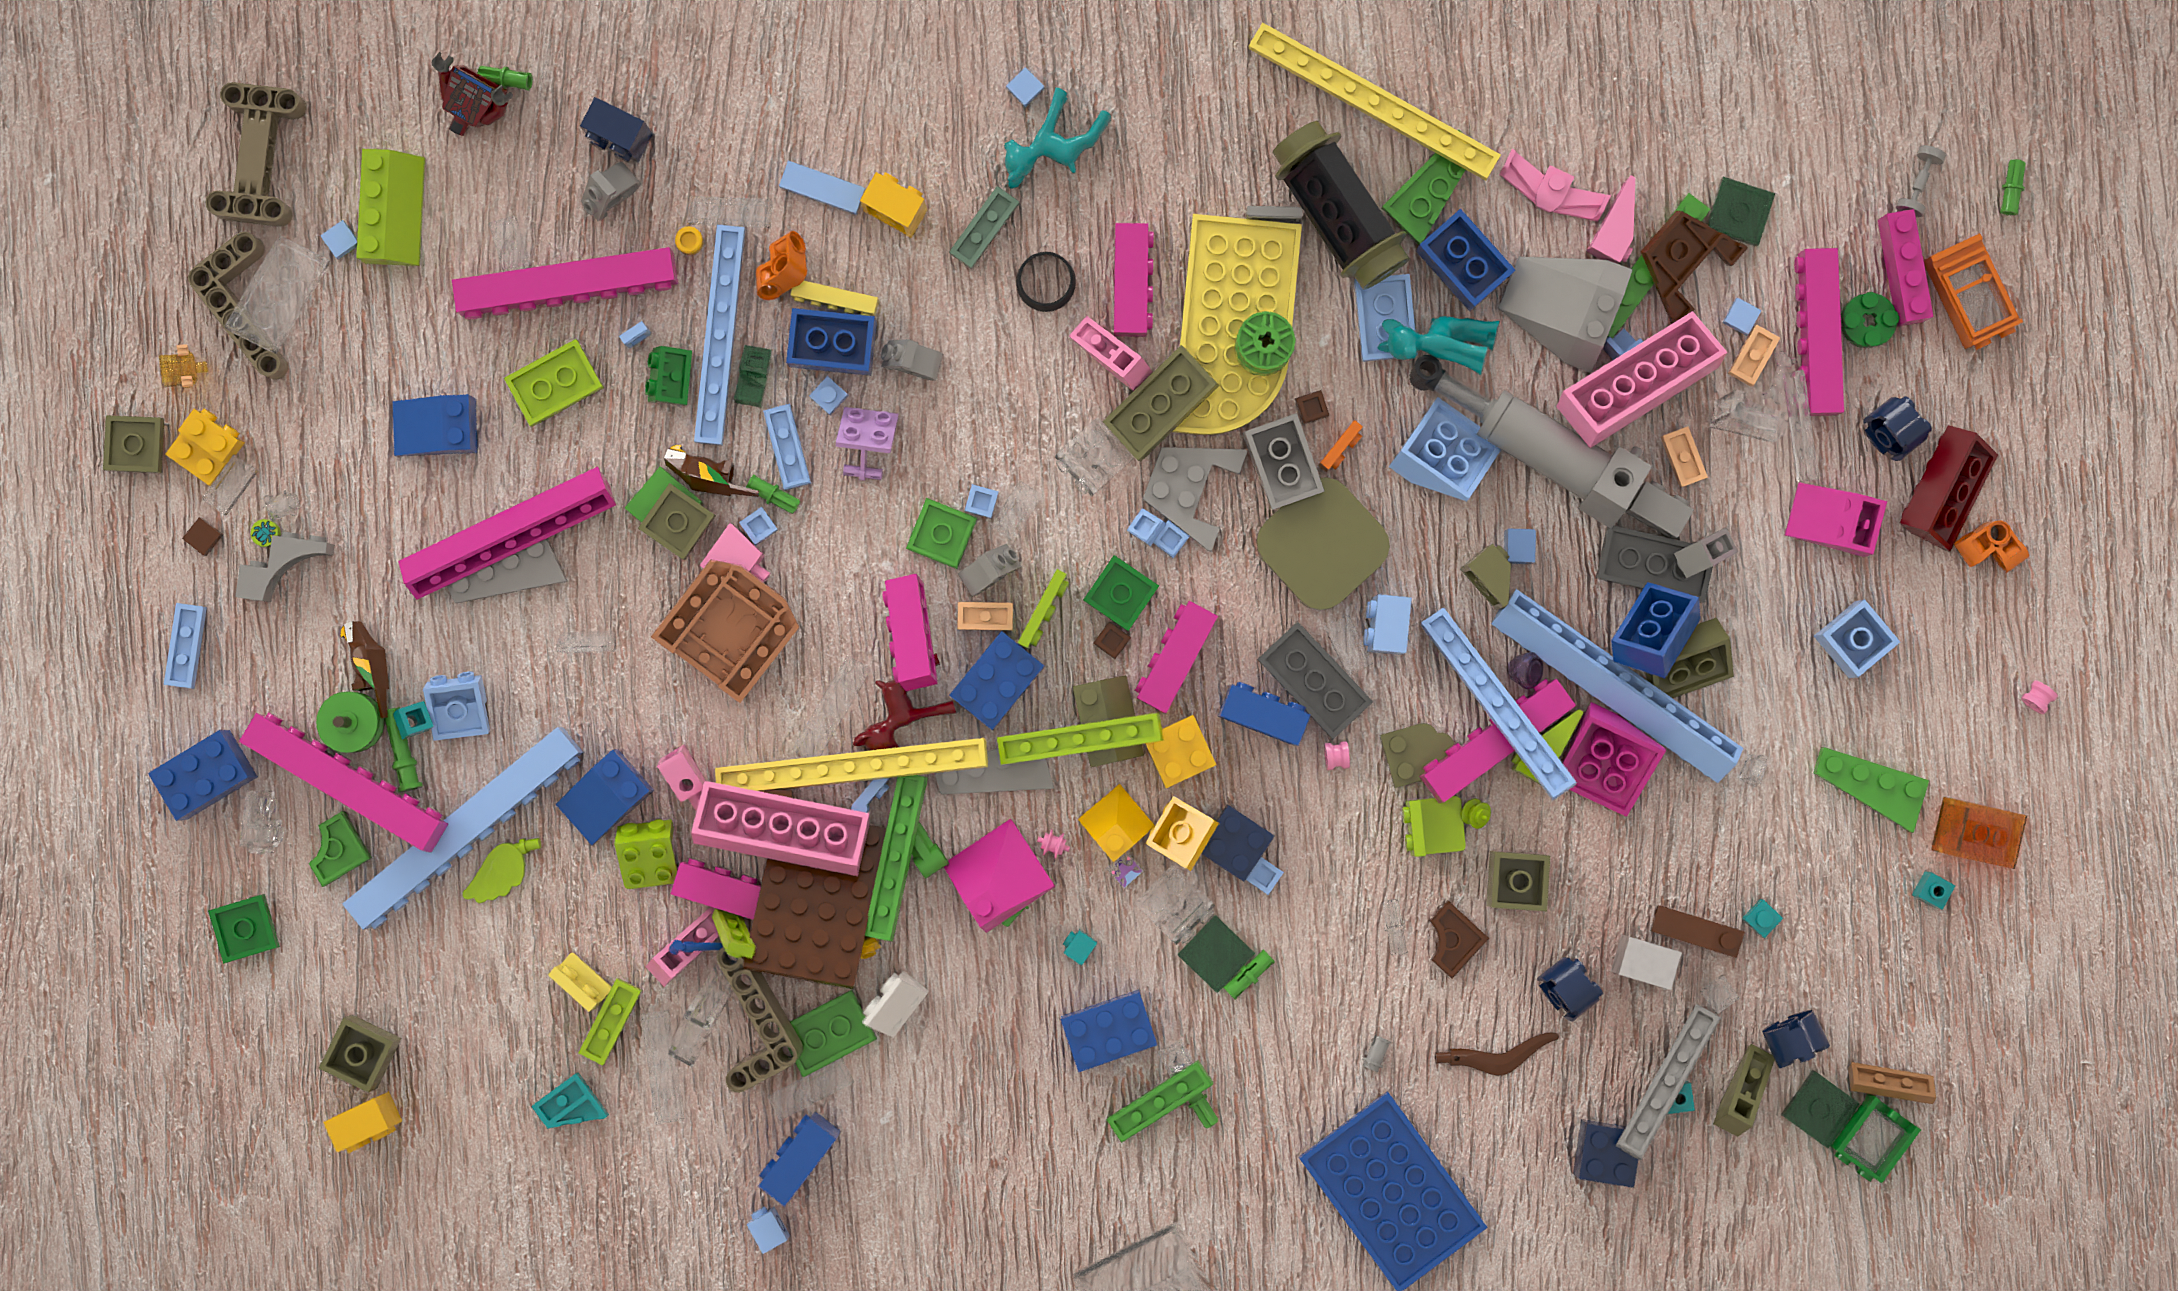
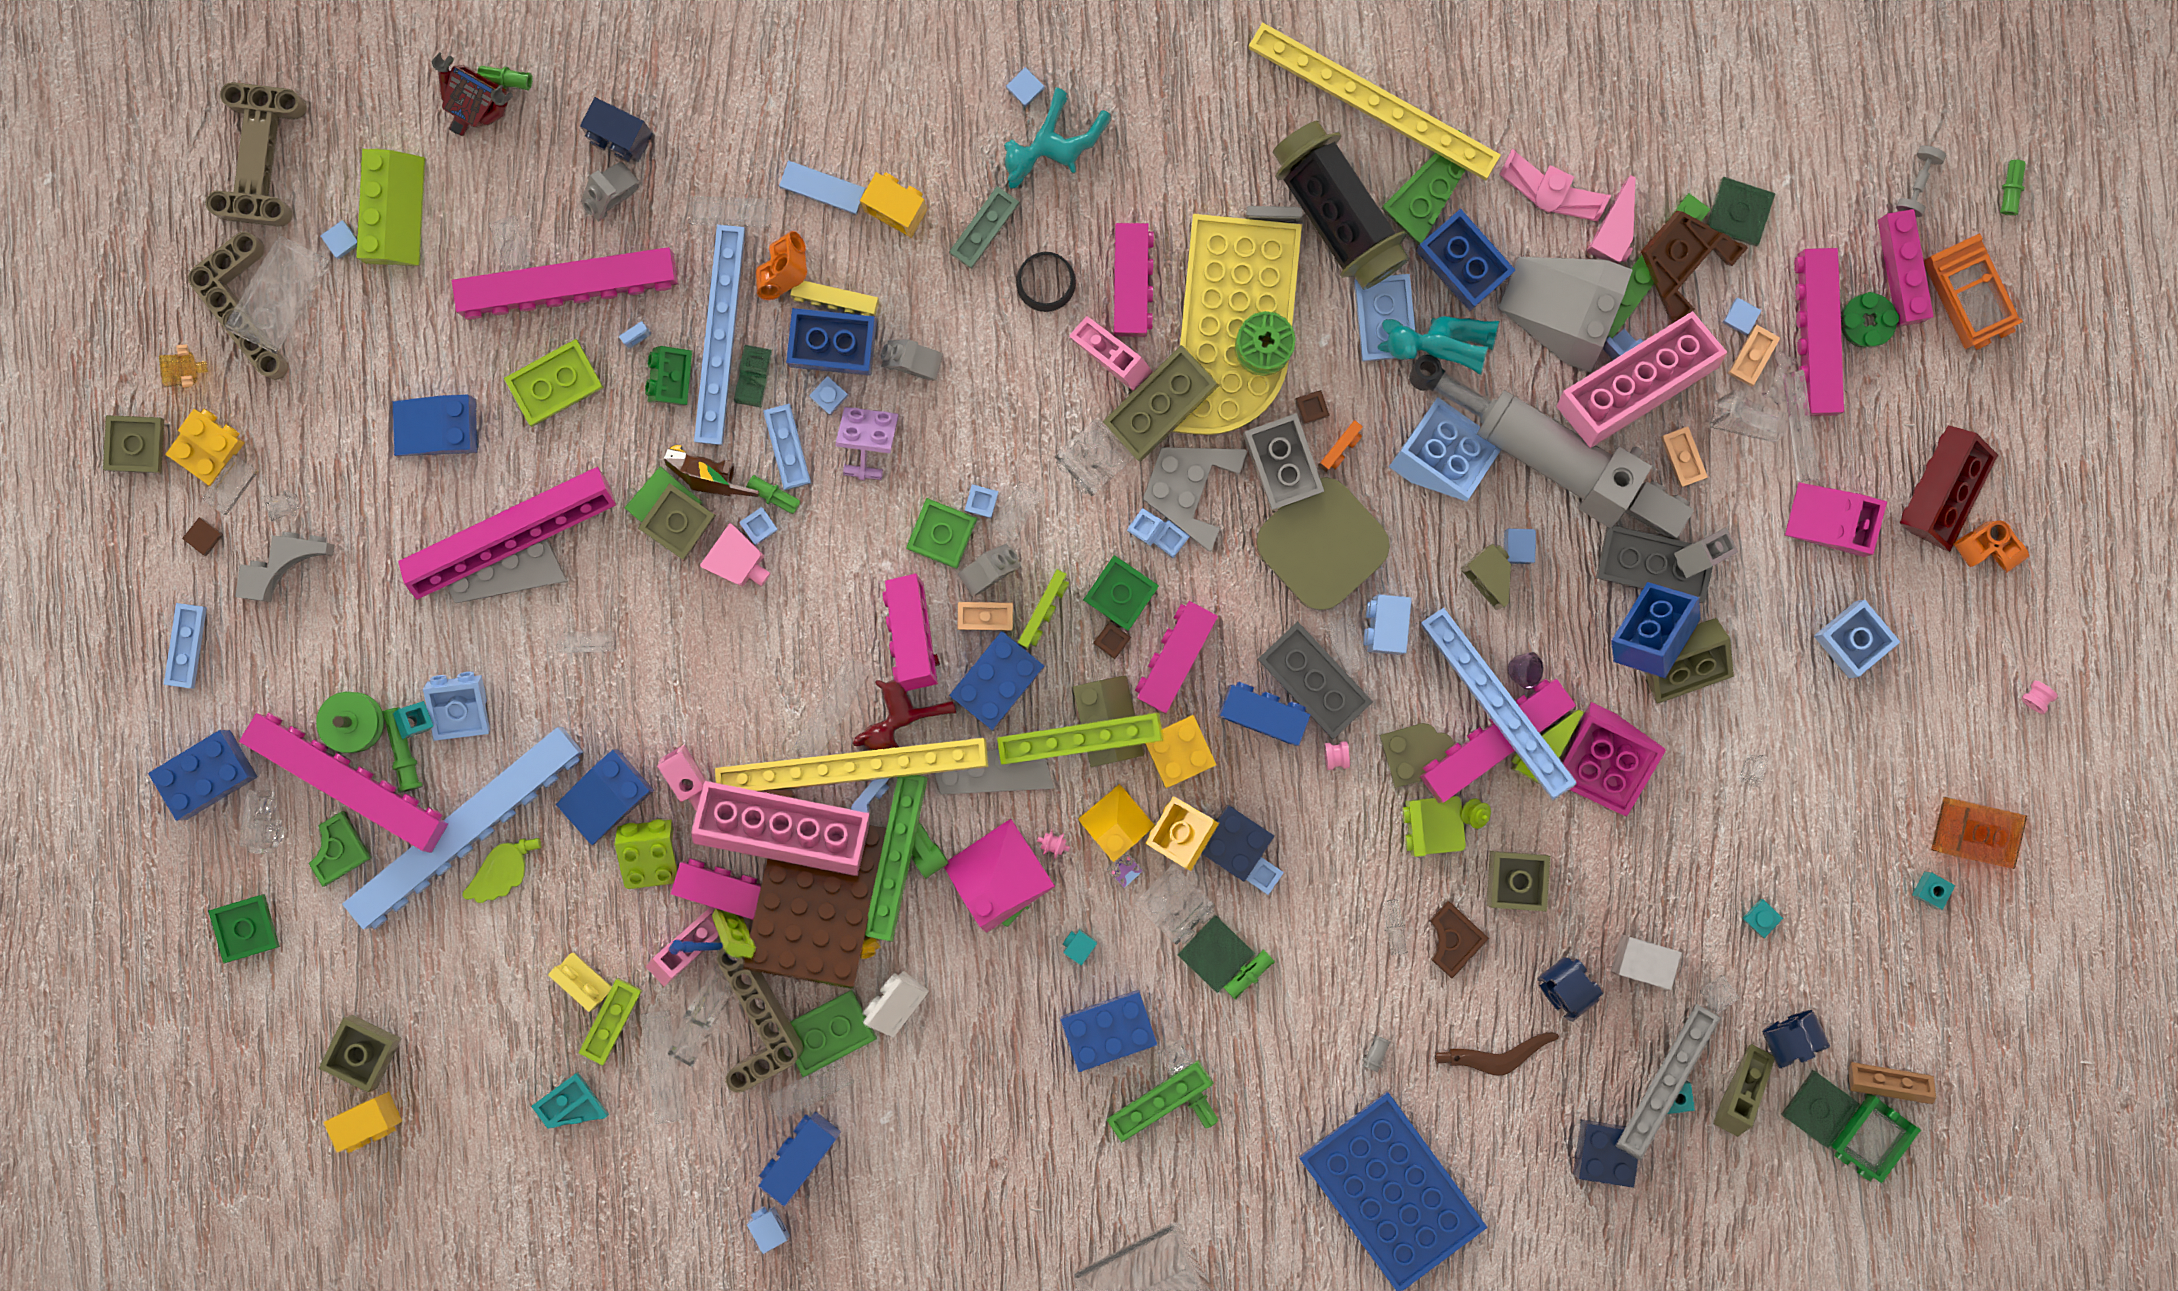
tile [250,519,281,547] -> none
reddish brown animal [340,621,389,718] -> none
nougat wedge [651,559,799,703] -> none
yellow tile [675,226,704,255] -> none
light blue brick [1491,589,1743,783] -> none
reddish brown slope [1650,905,1745,958] -> none
bright green wing [1813,747,1929,833] -> none
dark blue brick [1863,396,1932,461] -> none

